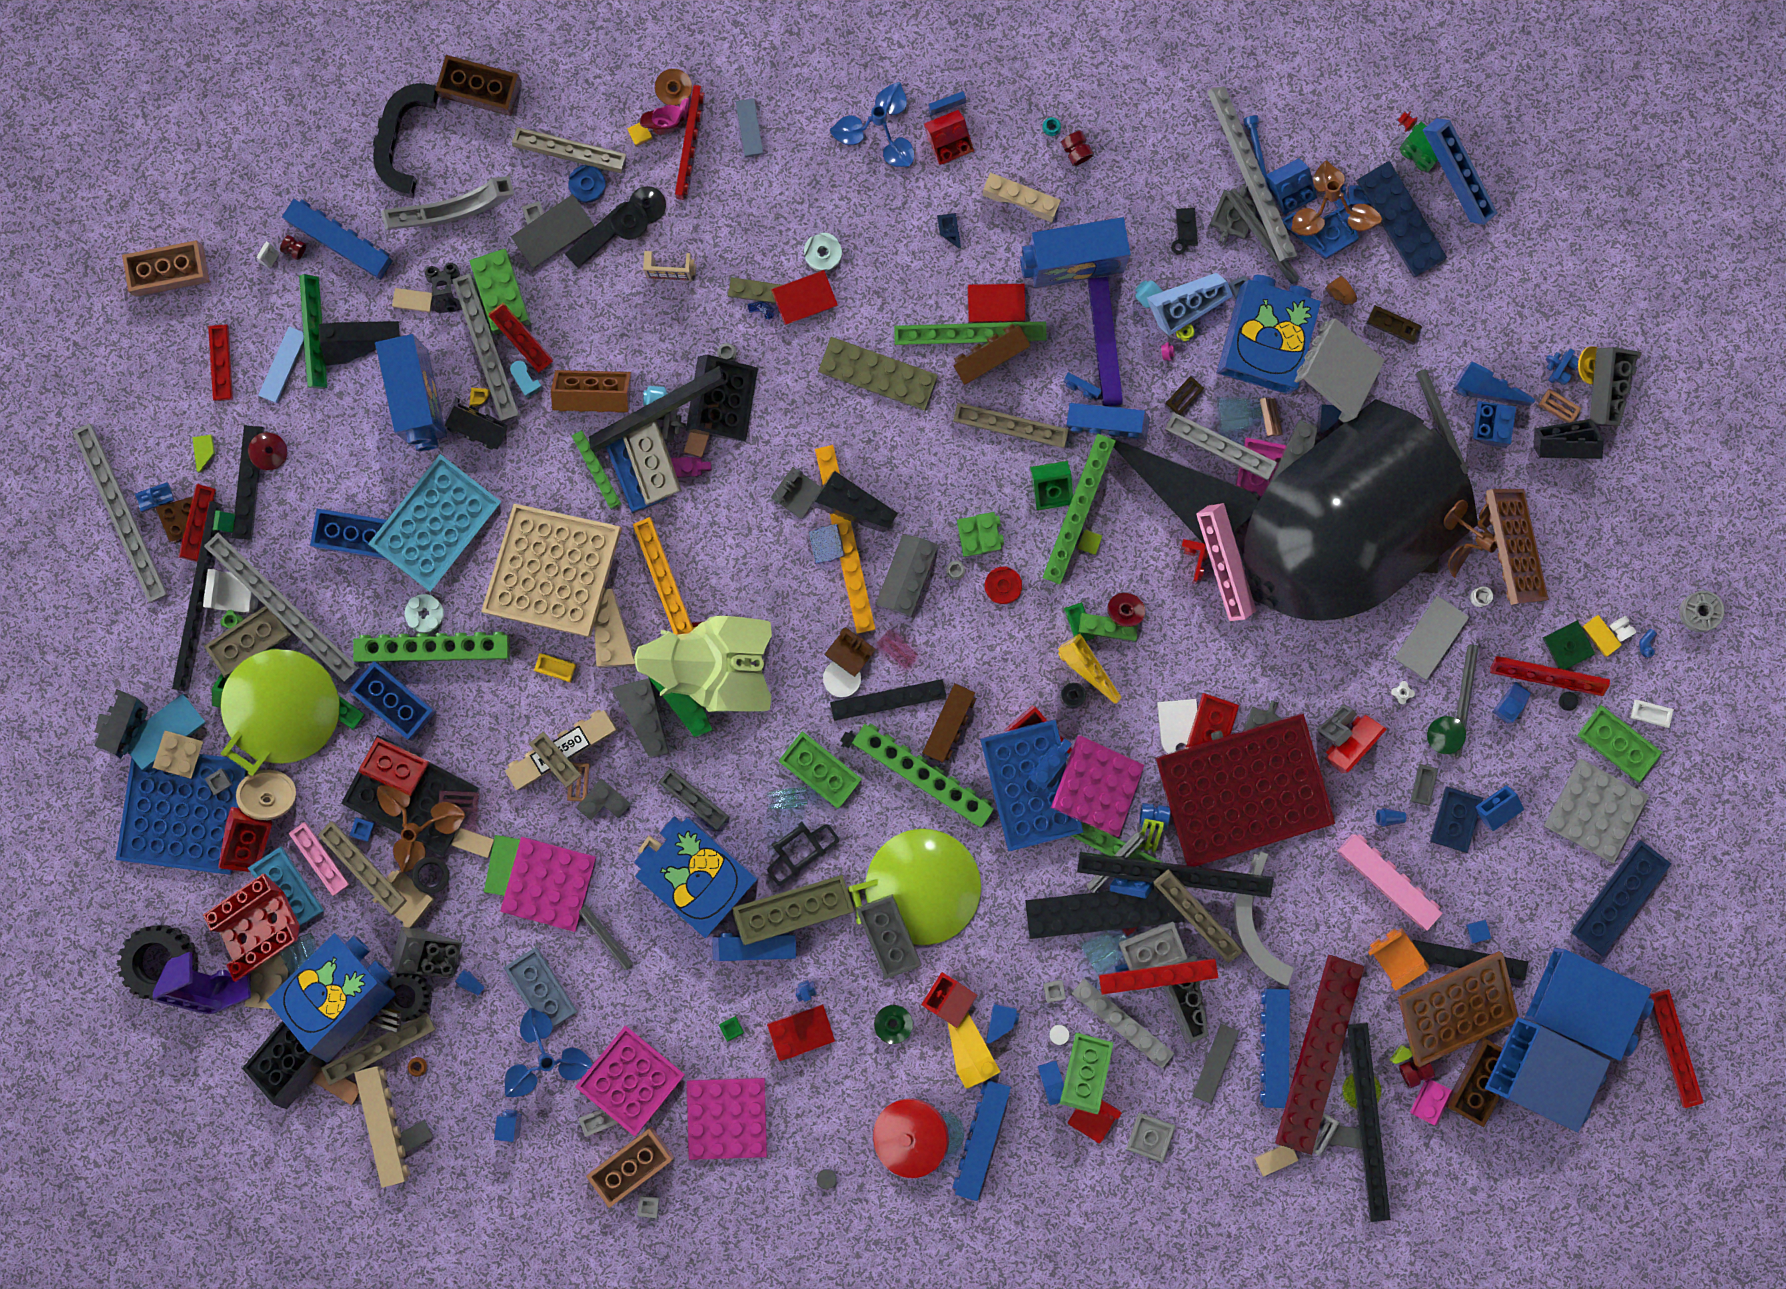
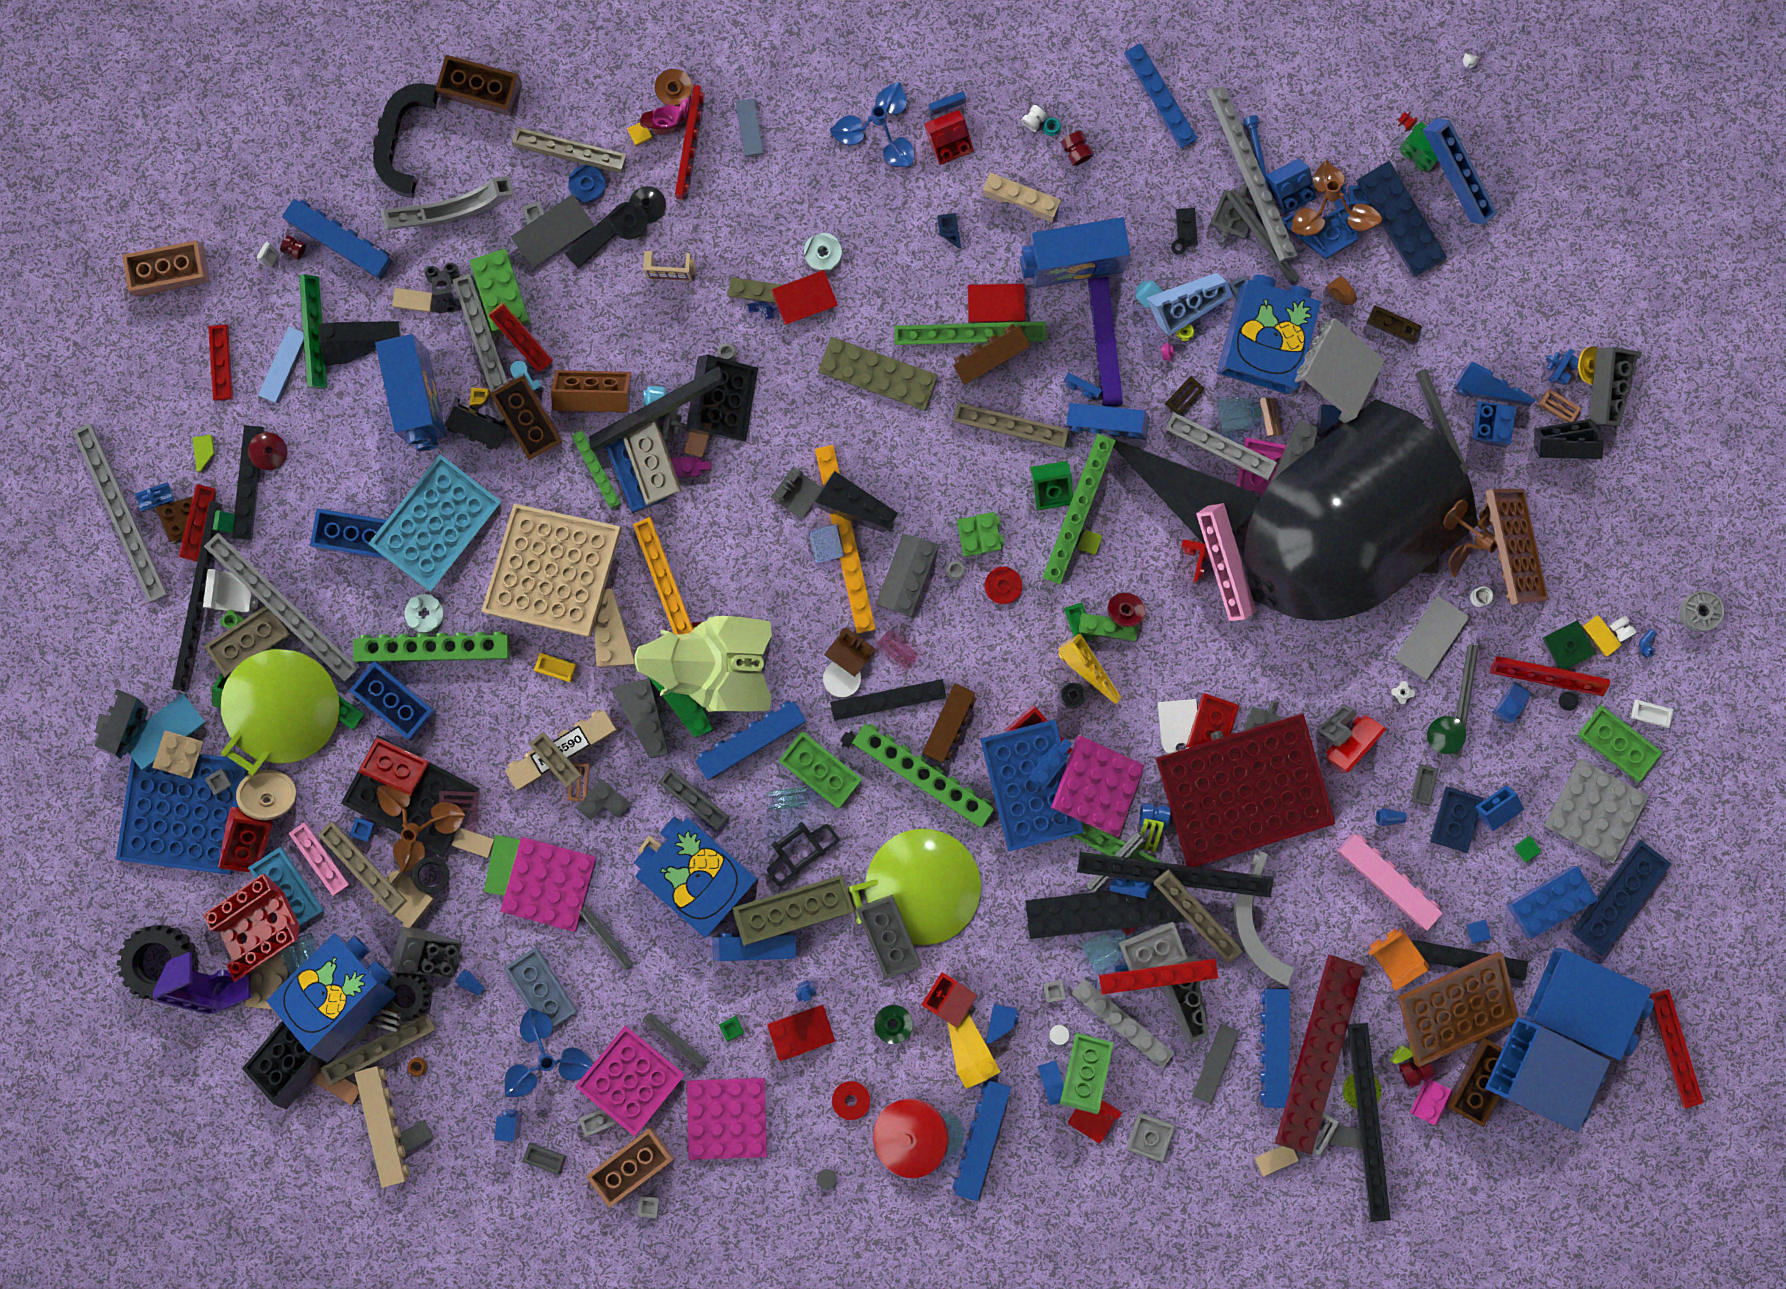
none -> reddish brown brick [490,373,563,460]
none -> dark grey tile [522,1142,566,1175]
none -> dark grey axle [643,1013,707,1069]
none -> blue brick [695,700,807,781]
none -> red tile [832,1081,870,1120]
none -> white wheel [1021,105,1048,132]
none -> blue plate [1124,43,1198,149]
none -> white hinge [1463,53,1480,68]
none -> blue brick [1506,866,1598,939]
none -> green tile [1513,835,1541,862]

